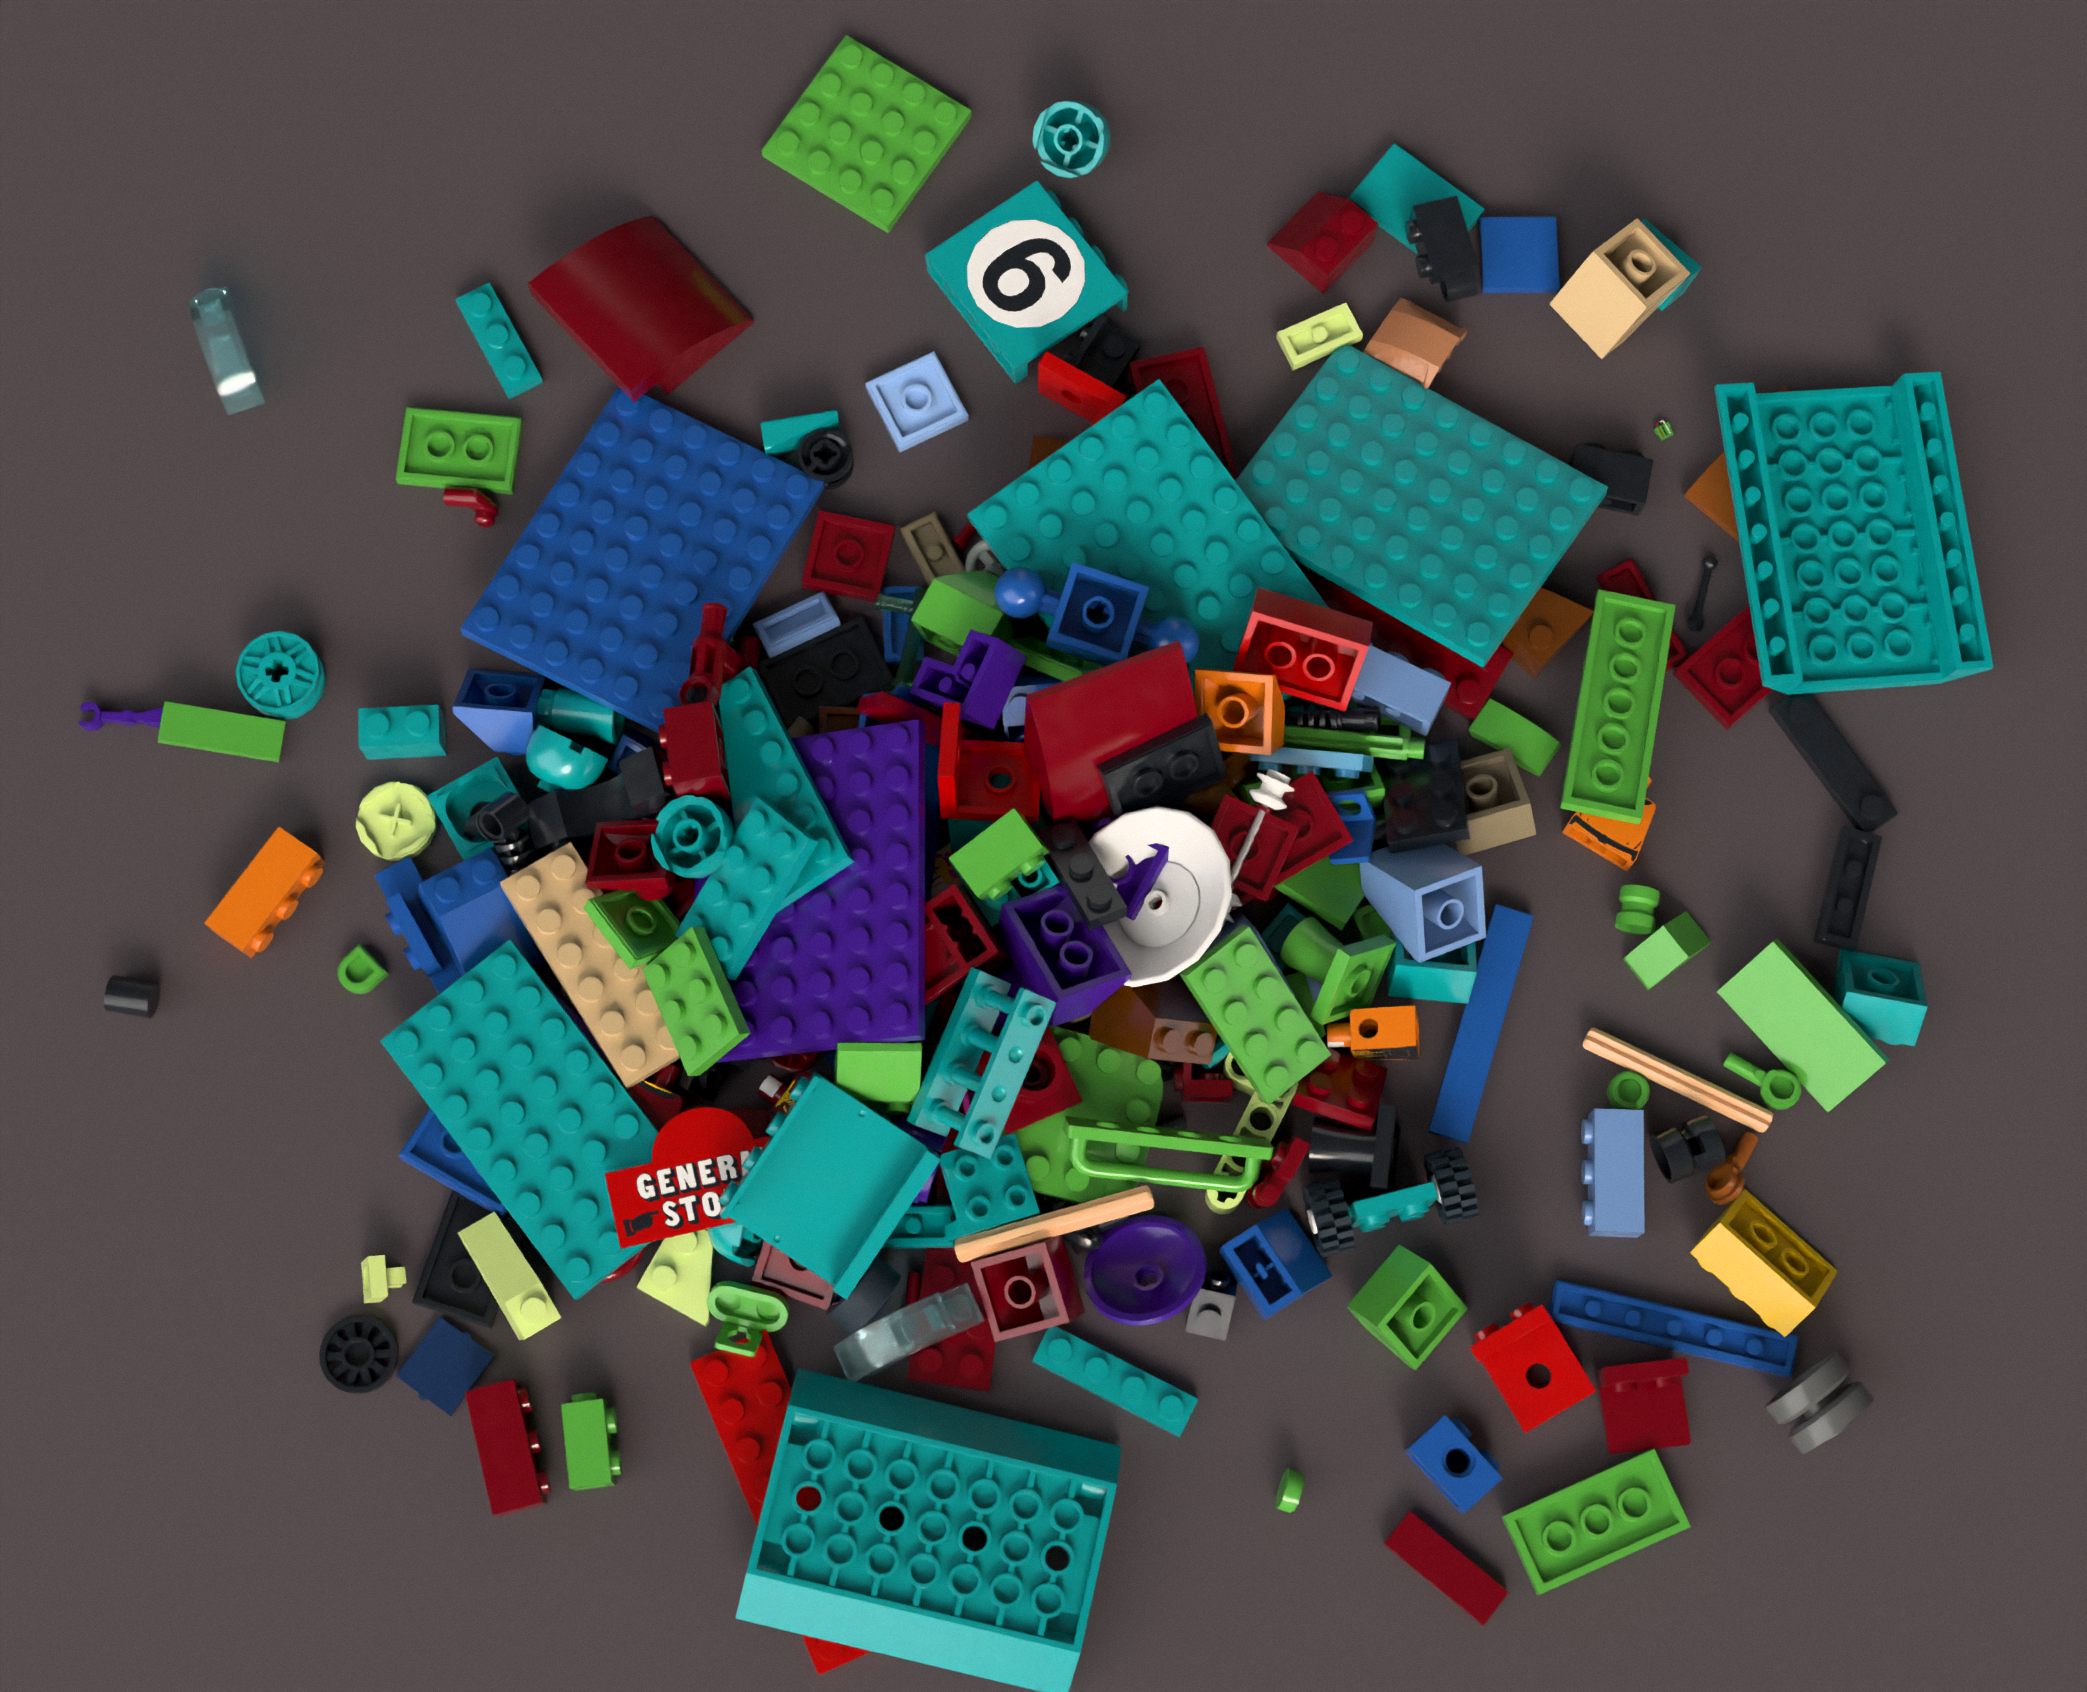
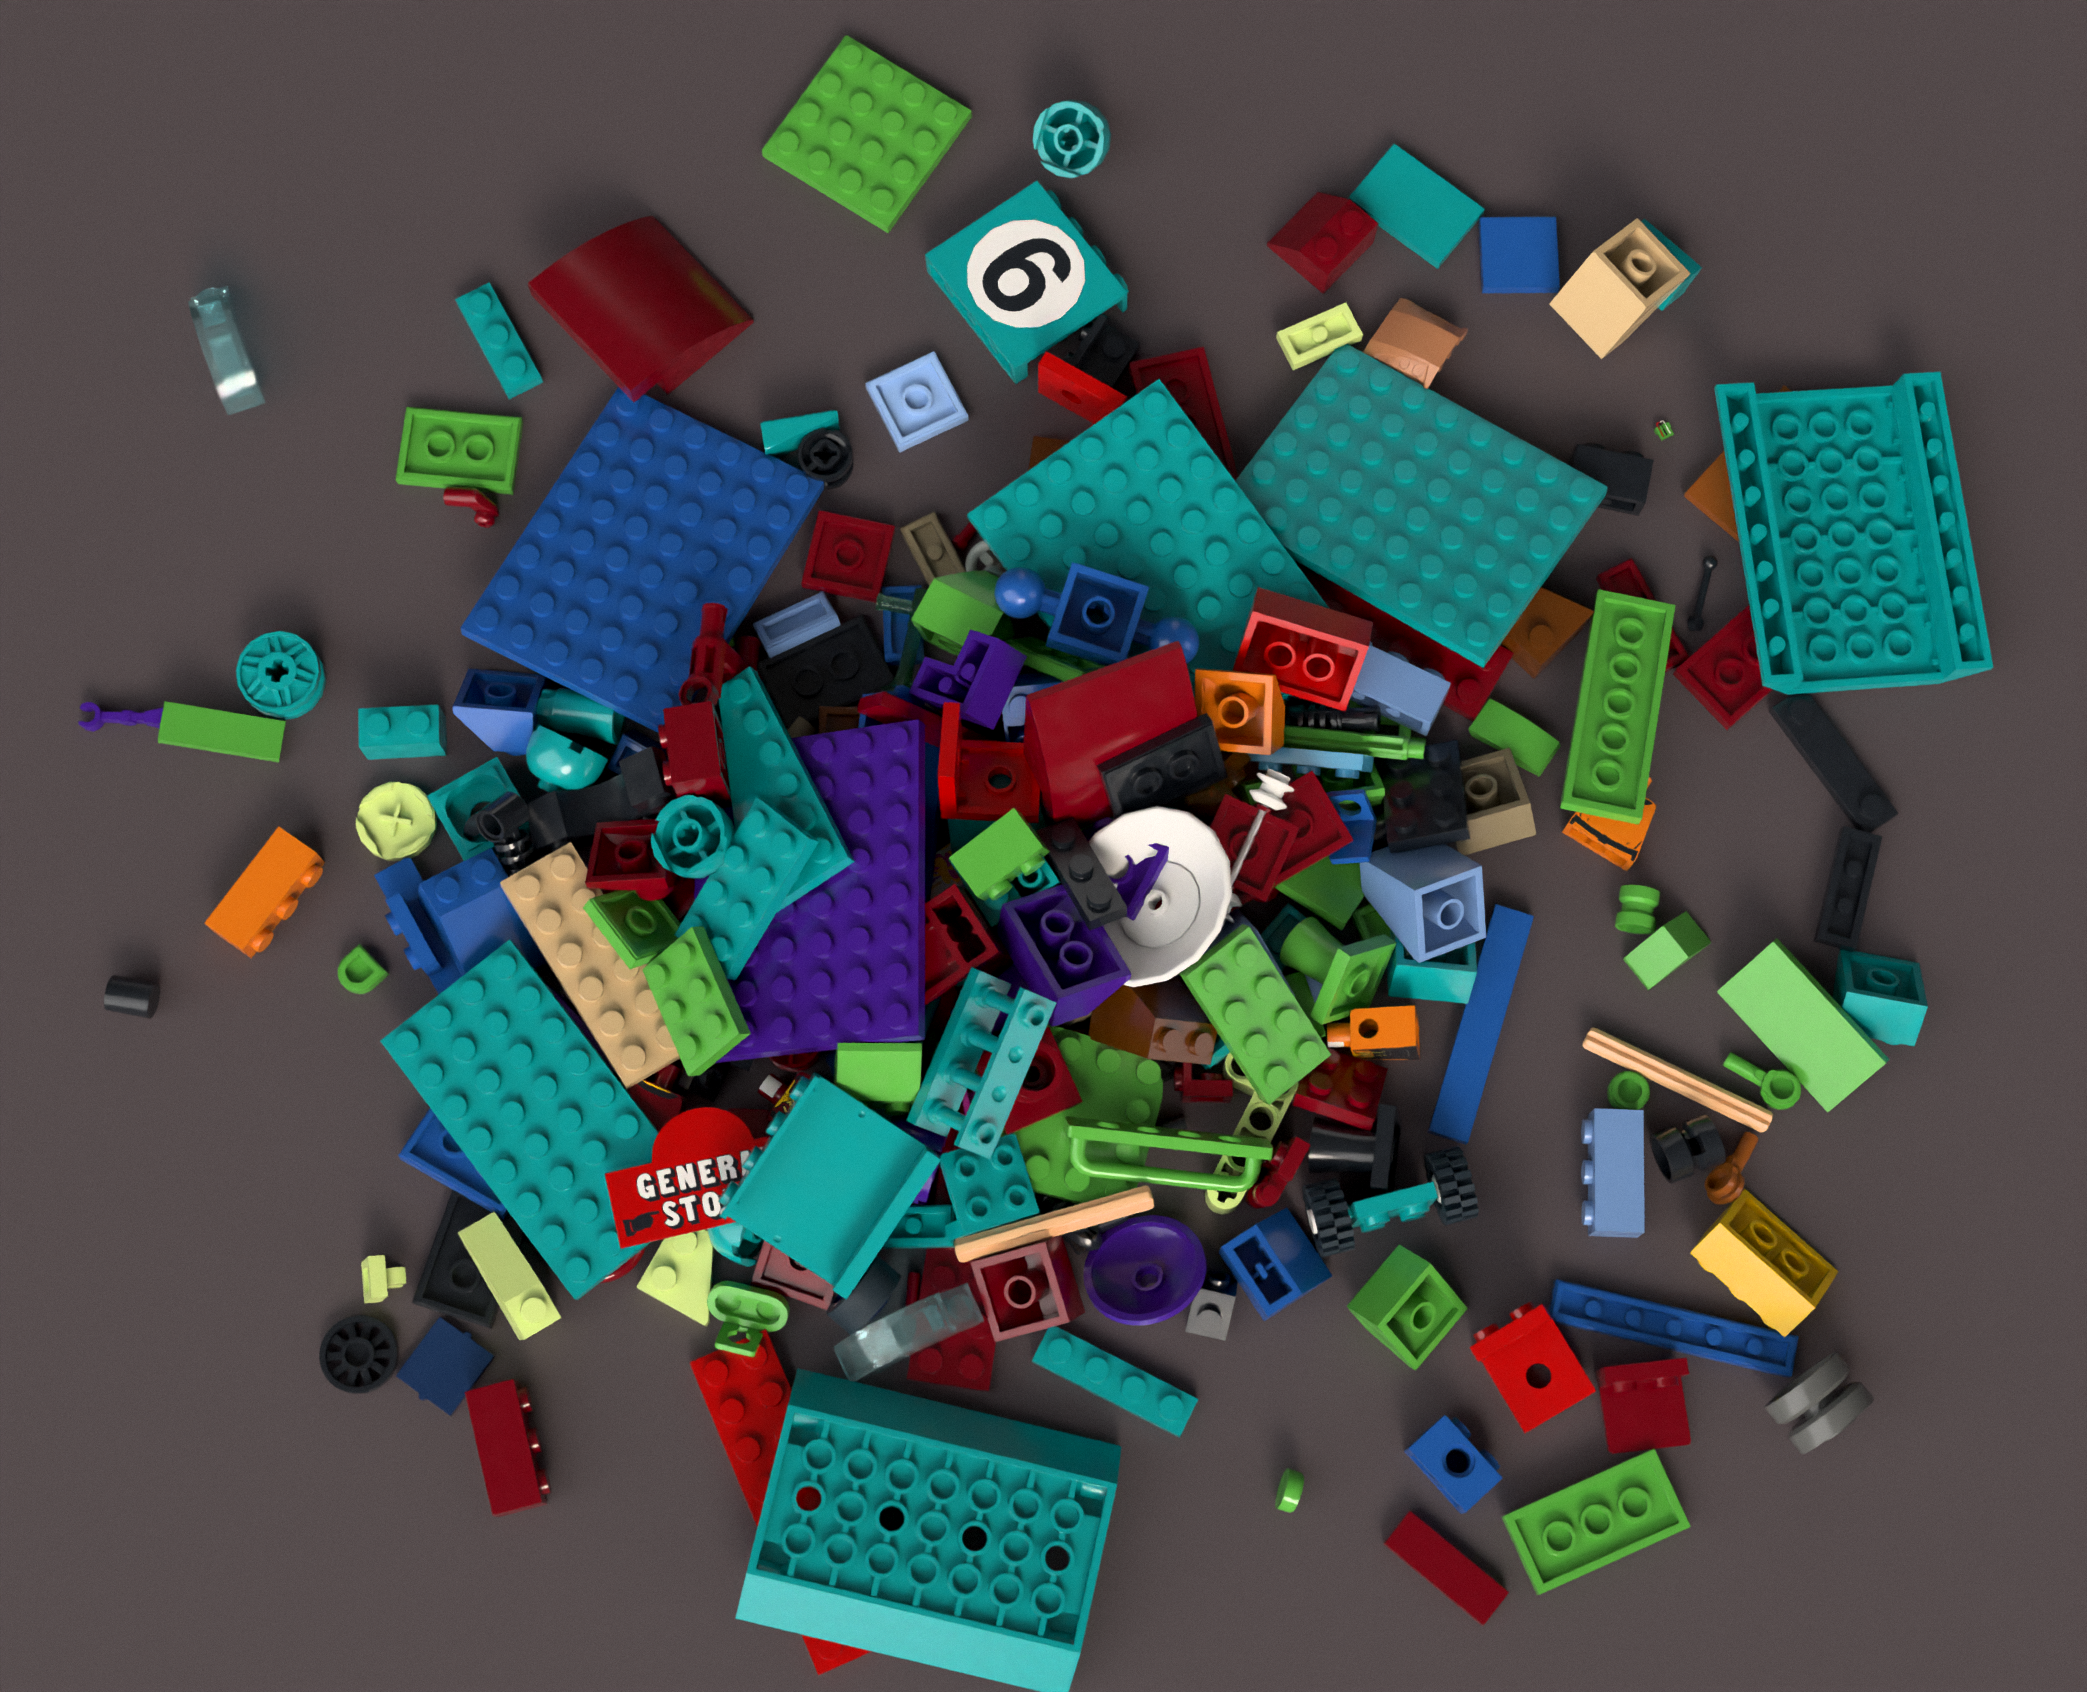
bright green brick [561,1393,622,1491] -> none
black hinge [1405,196,1478,302] -> none

